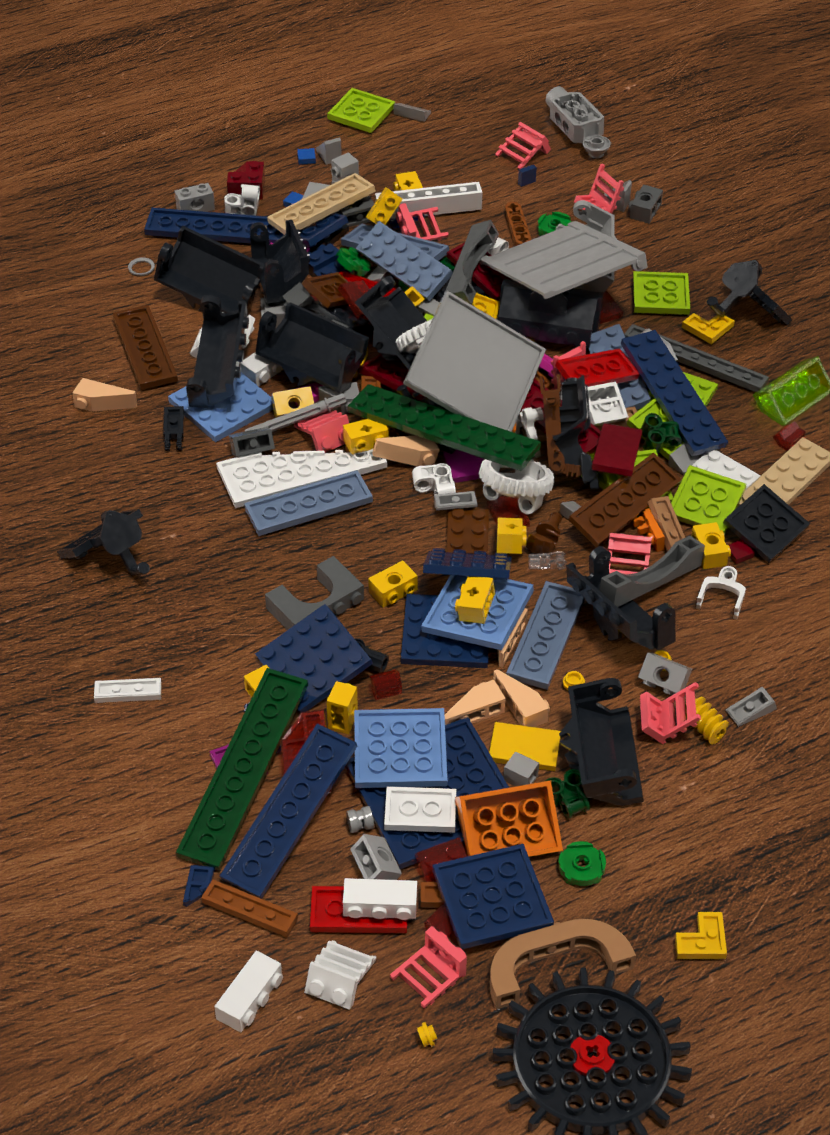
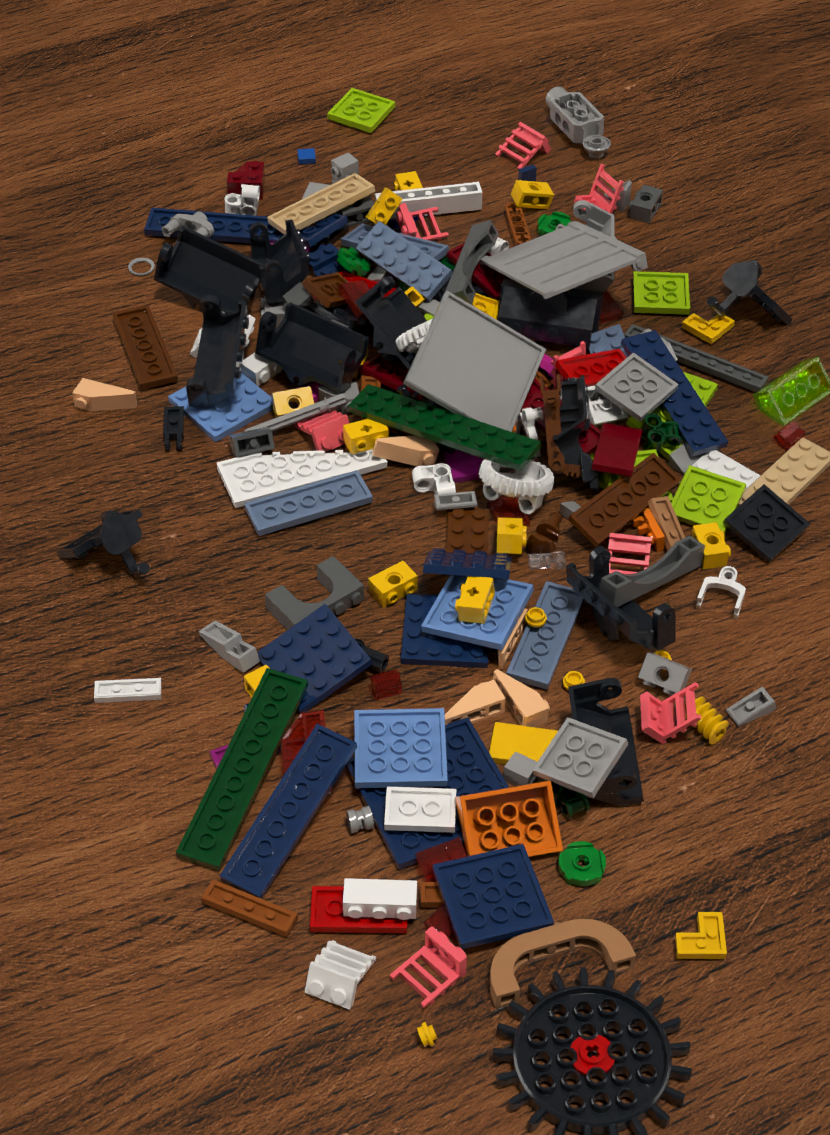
light grey brick [175,183,215,212] -> none
dark blue tile [183,865,215,907] -> none
white brick [214,950,283,1033] -> none
blue tile [283,191,303,207] -> none
light grey slope [316,137,342,165] -> none
yellow brick [327,681,358,735] -> none
light grey brick [350,834,402,880] -> none
light grey slope [394,103,431,122] -> none
dark red tile [729,540,754,564] -> none
none -> light grey connector [162,212,214,238]
none -> light grey slope [199,620,260,673]
none -> yellow brick [511,180,554,209]
none -> yellow plate [525,607,547,627]
none -> light grey plate [532,717,628,798]
none -> light grey plate [595,353,679,422]

